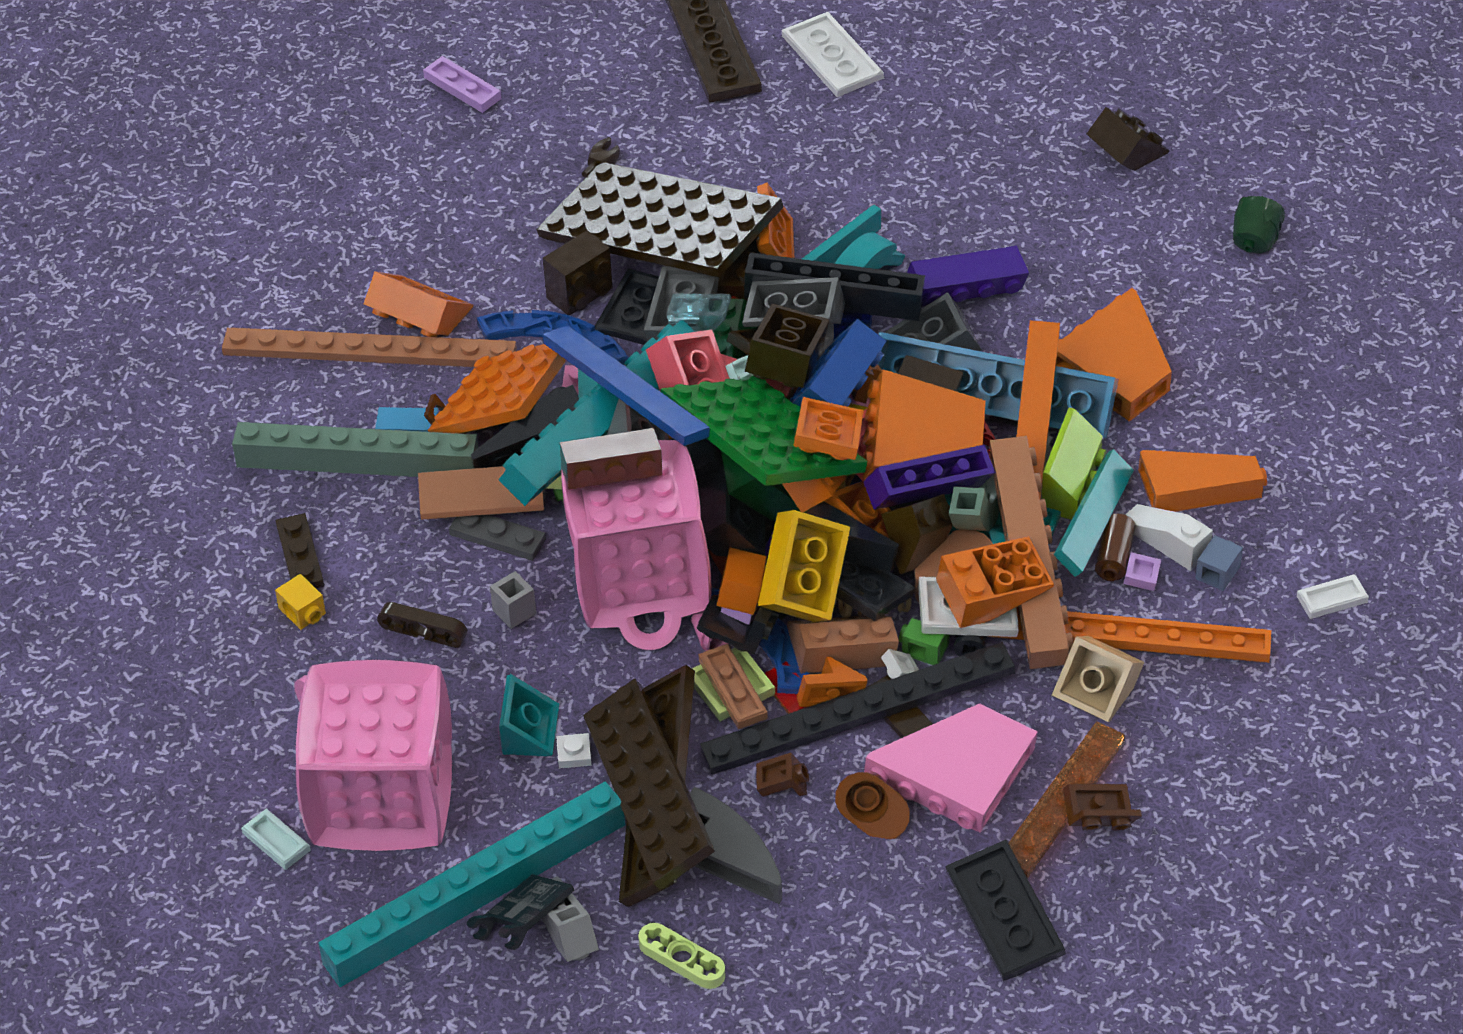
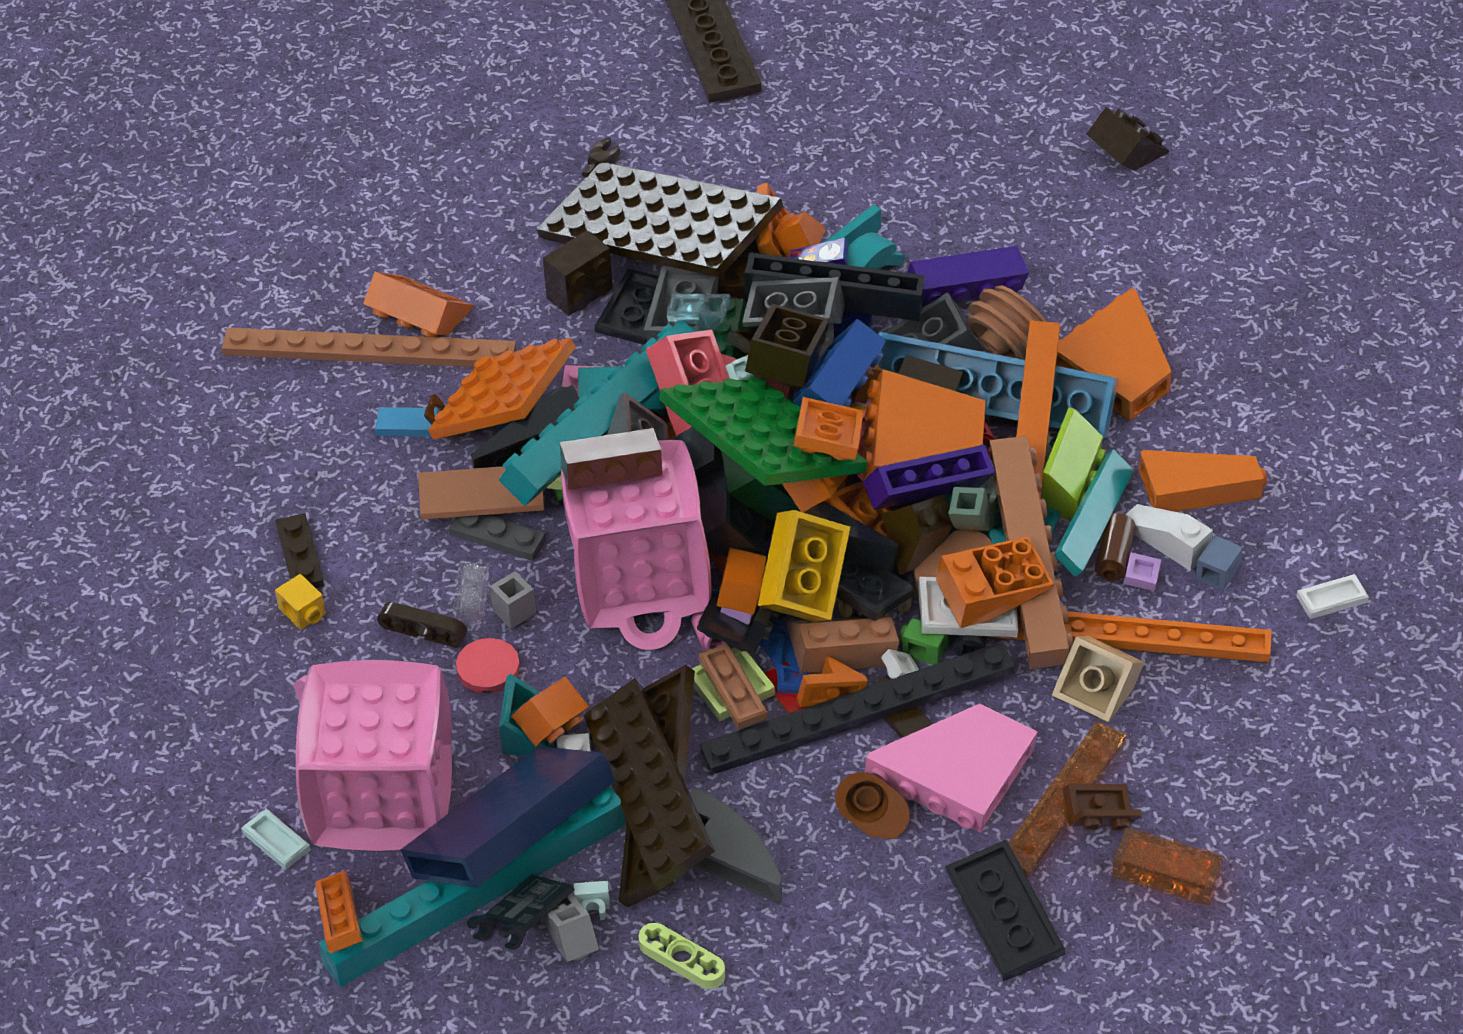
sand green brick [232,422,478,477] -> none
lavender plate [423,56,501,113] -> none
blue tile [477,310,629,365] -> none
blue tile [543,326,710,446] -> none
reddish brown bracket [756,752,809,797] -> none
white tile [782,12,884,97] -> none
dark green helmet [1233,196,1285,254] -> none
none -> orange tile [315,871,363,953]
none -> dark blue brick [400,746,615,888]
none -> clear brick [453,563,493,635]
none -> coral tile [456,638,520,693]
none -> orange brick [512,676,589,747]
none -> light aqua tile [574,881,610,920]
none -> orange slope [774,212,826,258]
none -> tile [790,238,848,265]
none -> nougat wheel [967,286,1047,360]
none -> clear orange brick [1112,828,1224,906]

